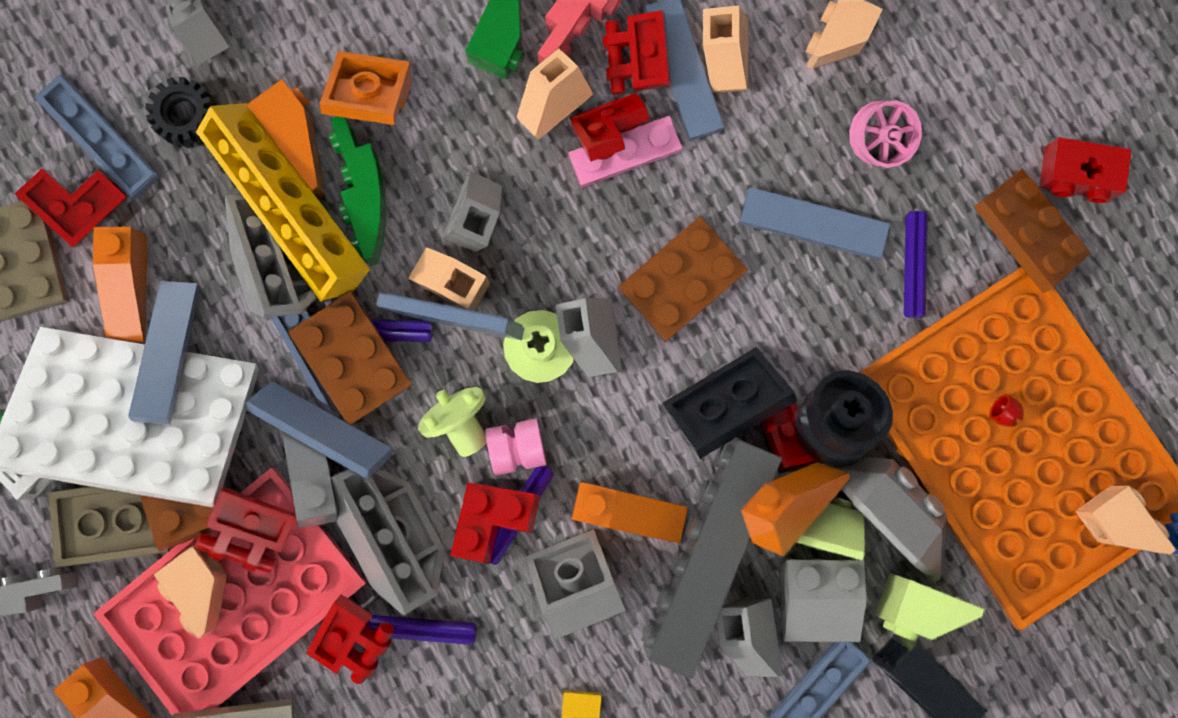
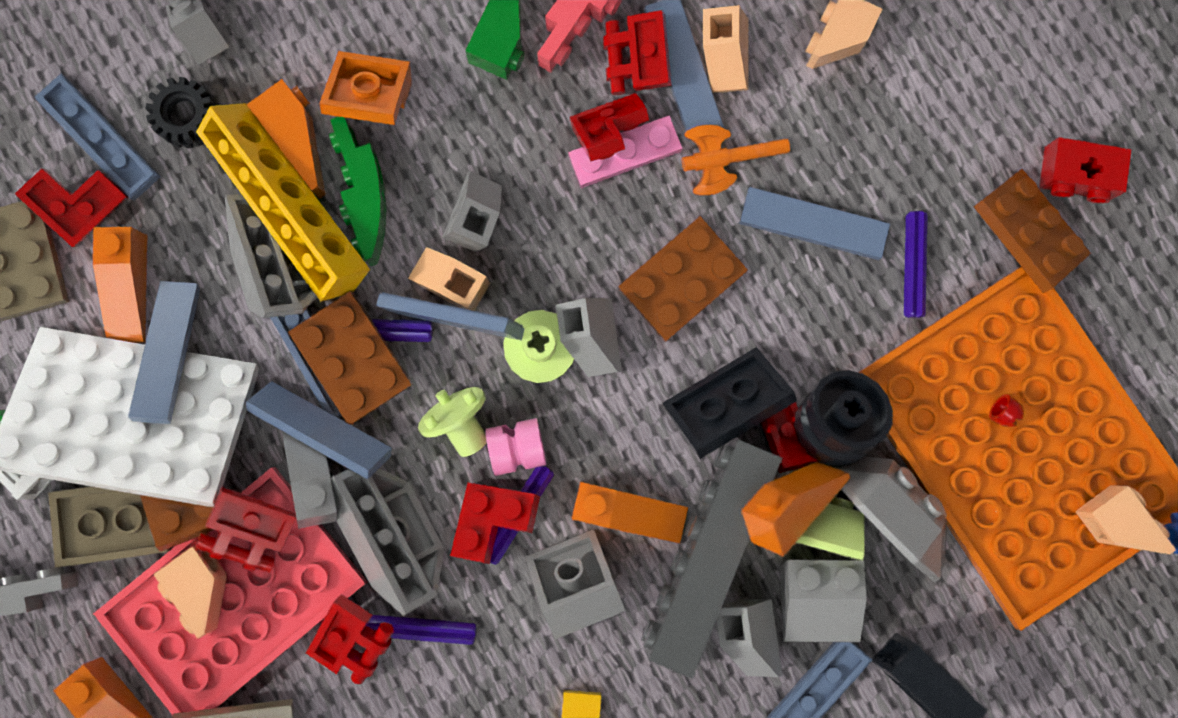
light nougat slope [517,48,593,140] -> none
bright pink wheel [849,100,922,168] -> none
yellowish green slope [874,573,985,642] -> none
none -> orange piece [682,125,790,195]

